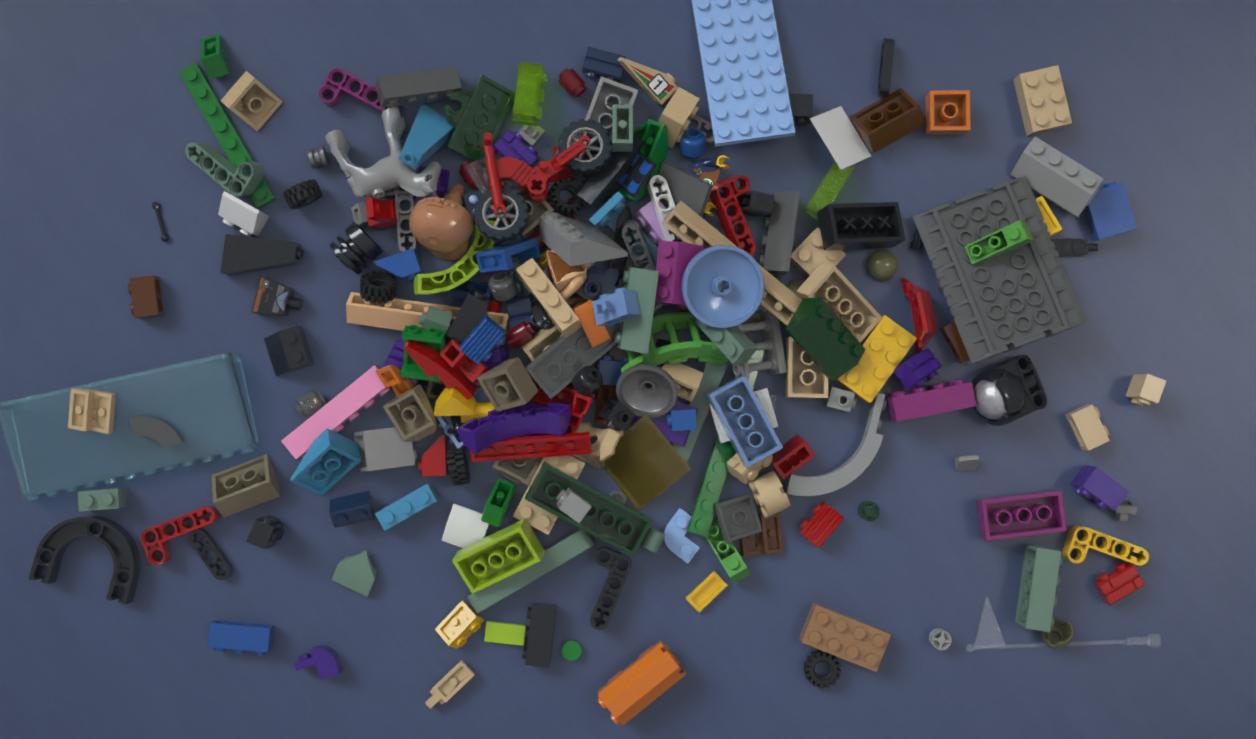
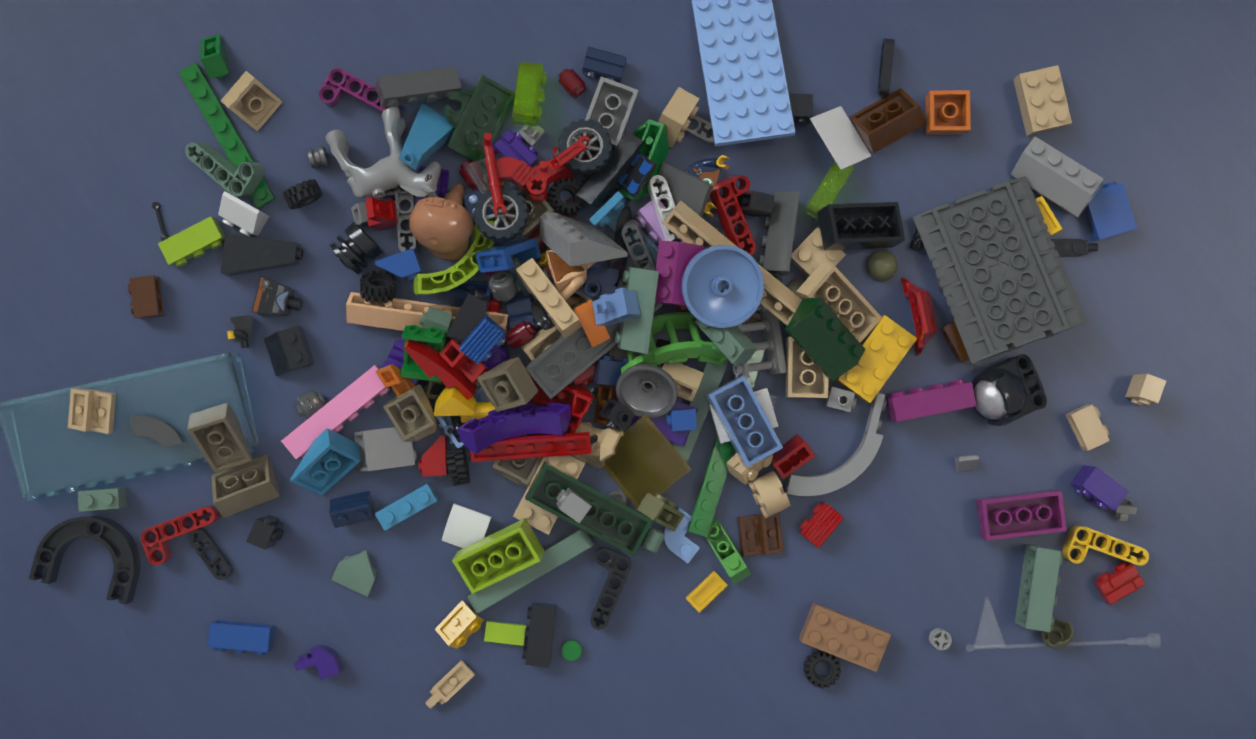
green brick [481,479,516,527] -> none
black head [573,366,603,396] -> none
orange brick [598,640,687,725] -> none
sand green brick [612,104,633,152] -> none
slope [617,57,678,105] -> none
blue head [680,128,706,159] -> none
dark grey tile [714,493,763,543] -> none
clear green wheel [858,500,880,521] -> none
dark purple brick [894,348,942,389] -> none
bright green slope [964,220,1034,265] -> none
none -> lime brick [158,216,225,268]
none -> dark tan slope [187,402,253,473]
none -> black piece [227,315,253,348]
none -> olive brick [637,493,684,532]

